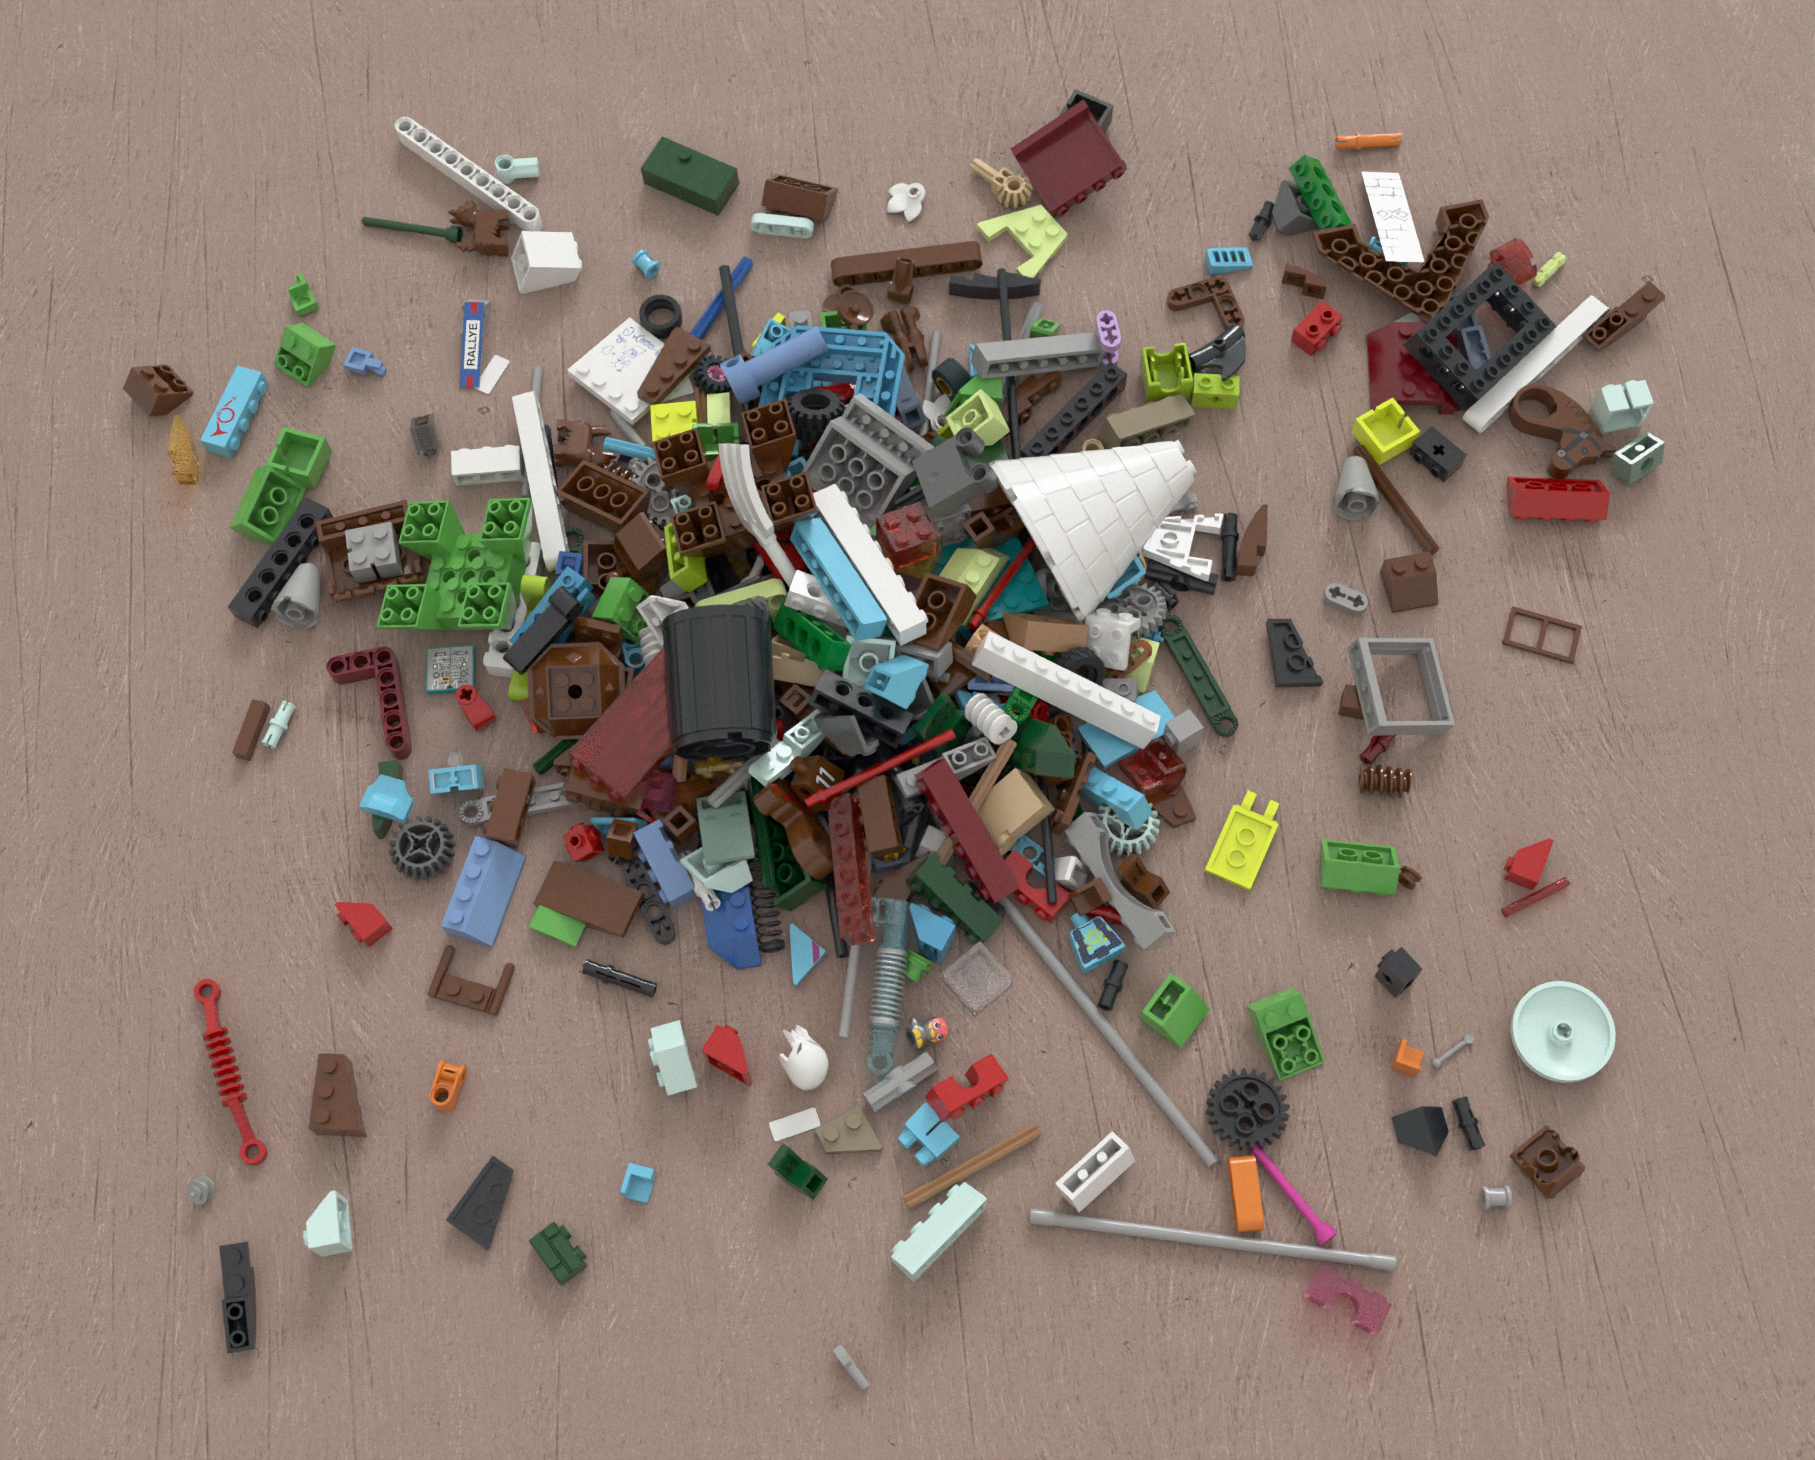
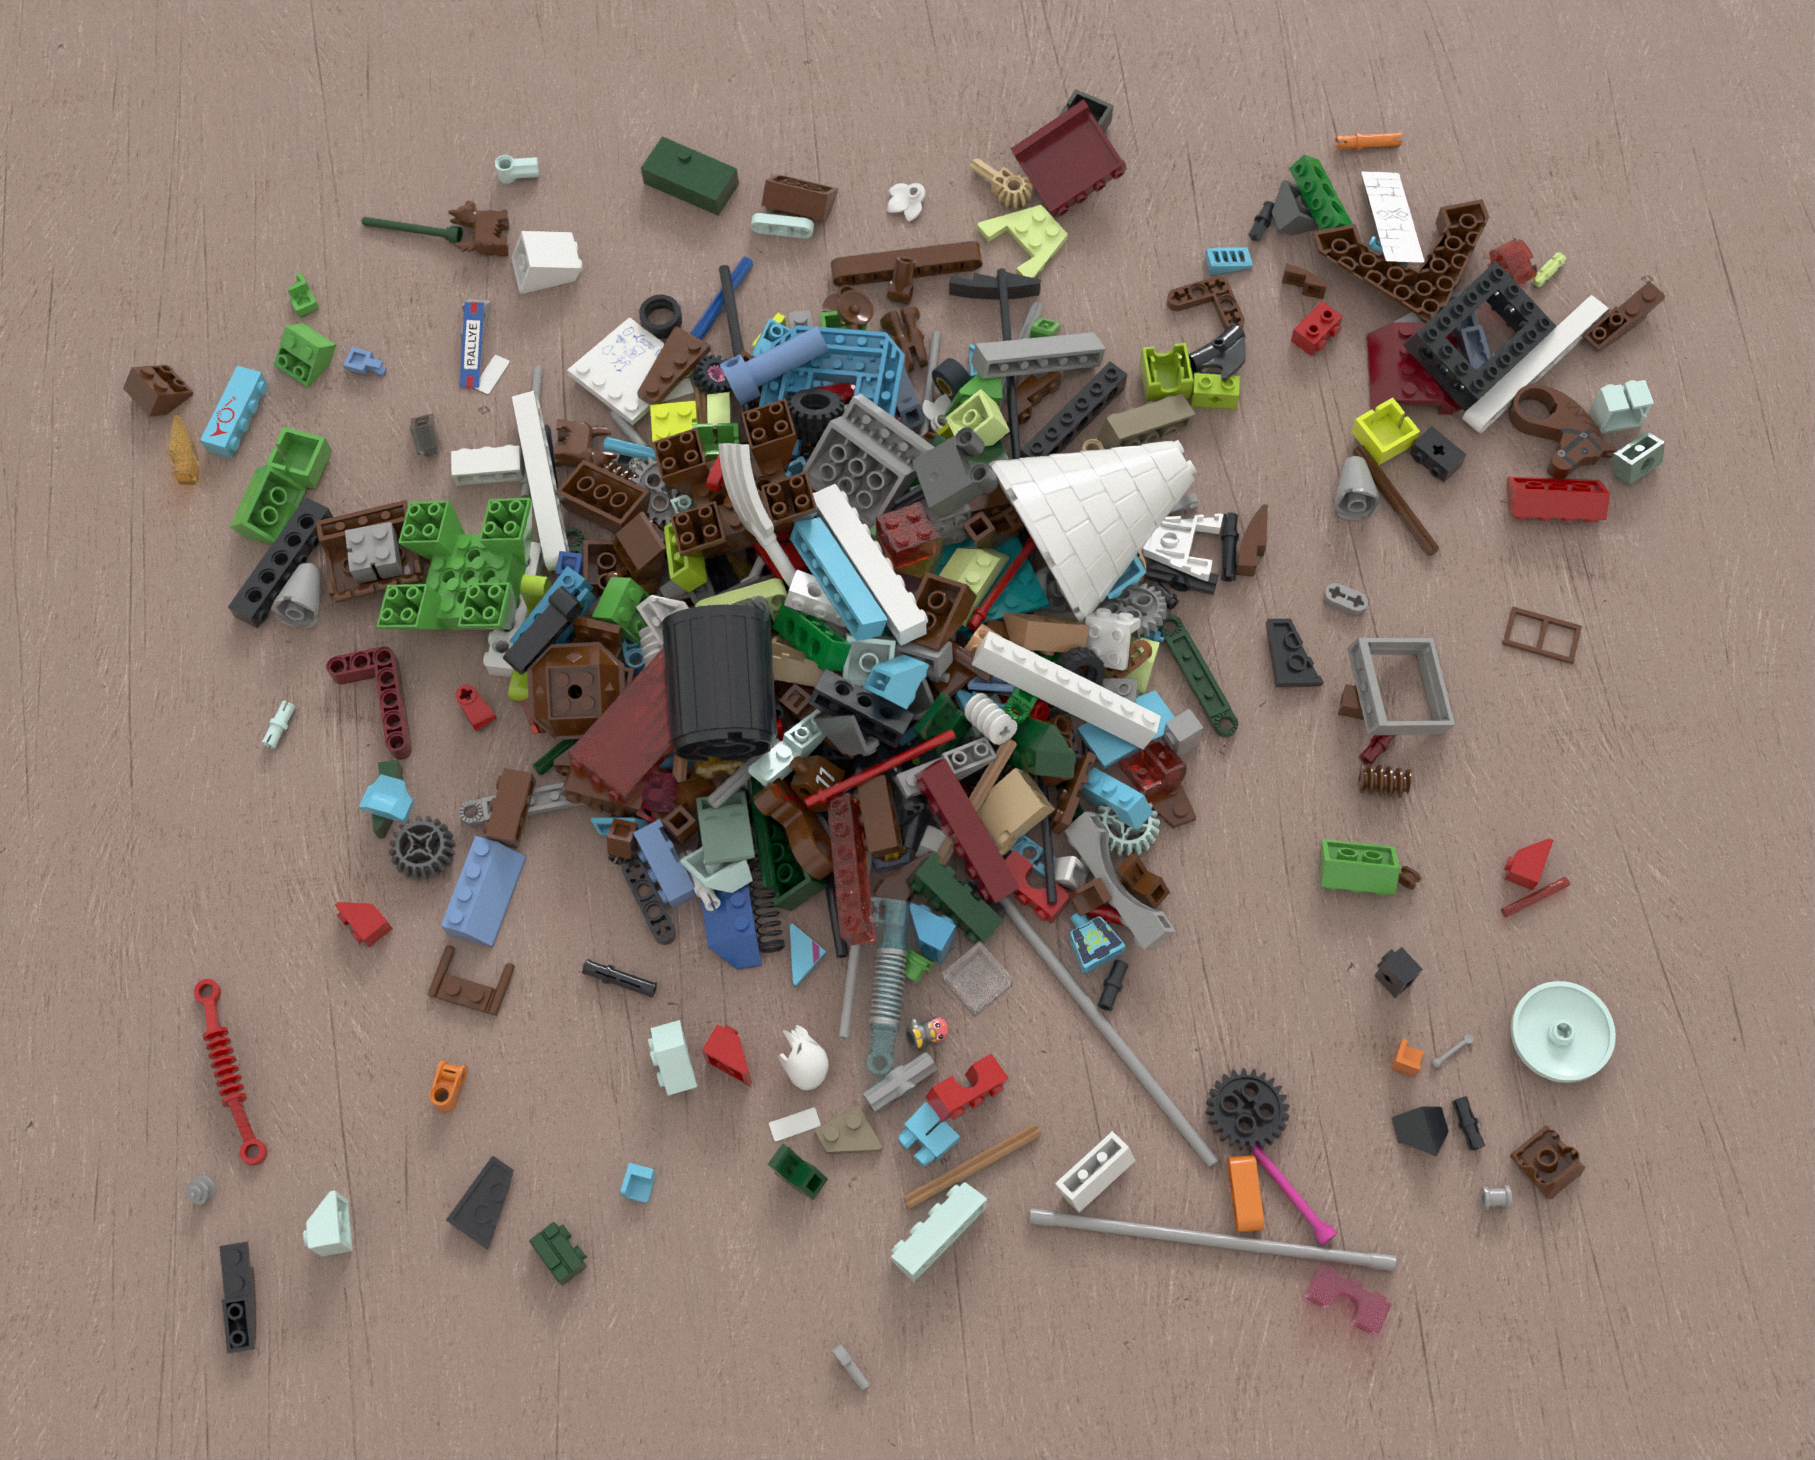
reddish brown piece [232,699,270,761] -> none
reddish brown wedge [309,1053,367,1137] -> none
white beam [395,117,543,232] -> none
tile [426,645,475,694] -> none
medium azure piece [428,751,485,794] -> none
bright green slope [528,905,586,948] -> none
reddish brown slope [533,861,645,938] -> none
red brick [563,823,605,862] -> none
medium azure bush [632,249,661,279] -> none
lavender connector [1095,310,1121,369] -> none
bright green slope [1139,973,1210,1049] -> none
neon yellow tile [1204,790,1279,891] -> none
bright green slope [1246,987,1325,1081] -> none
reddish brown slope [1380,551,1438,613] -> none

